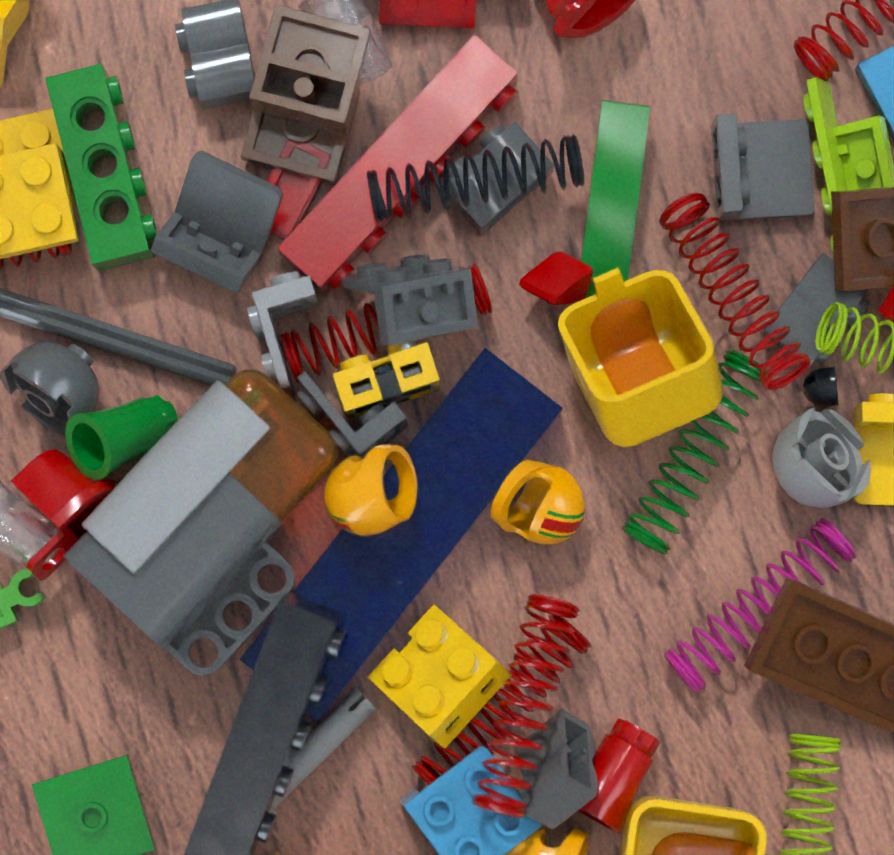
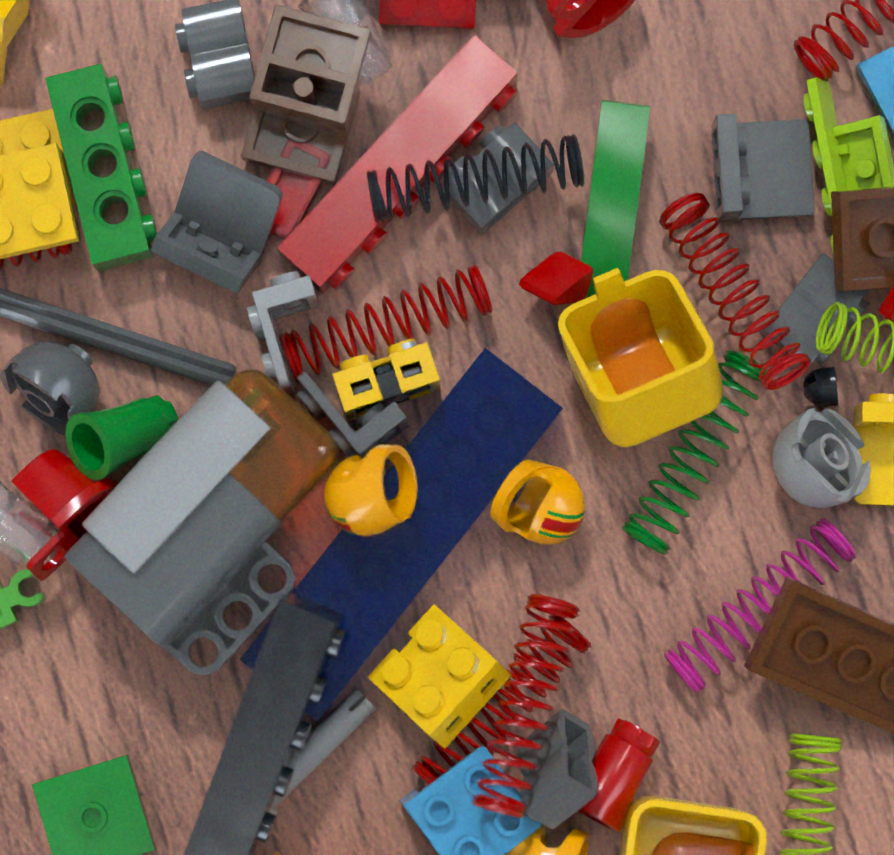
dark grey bracket [342,254,478,346] -> none

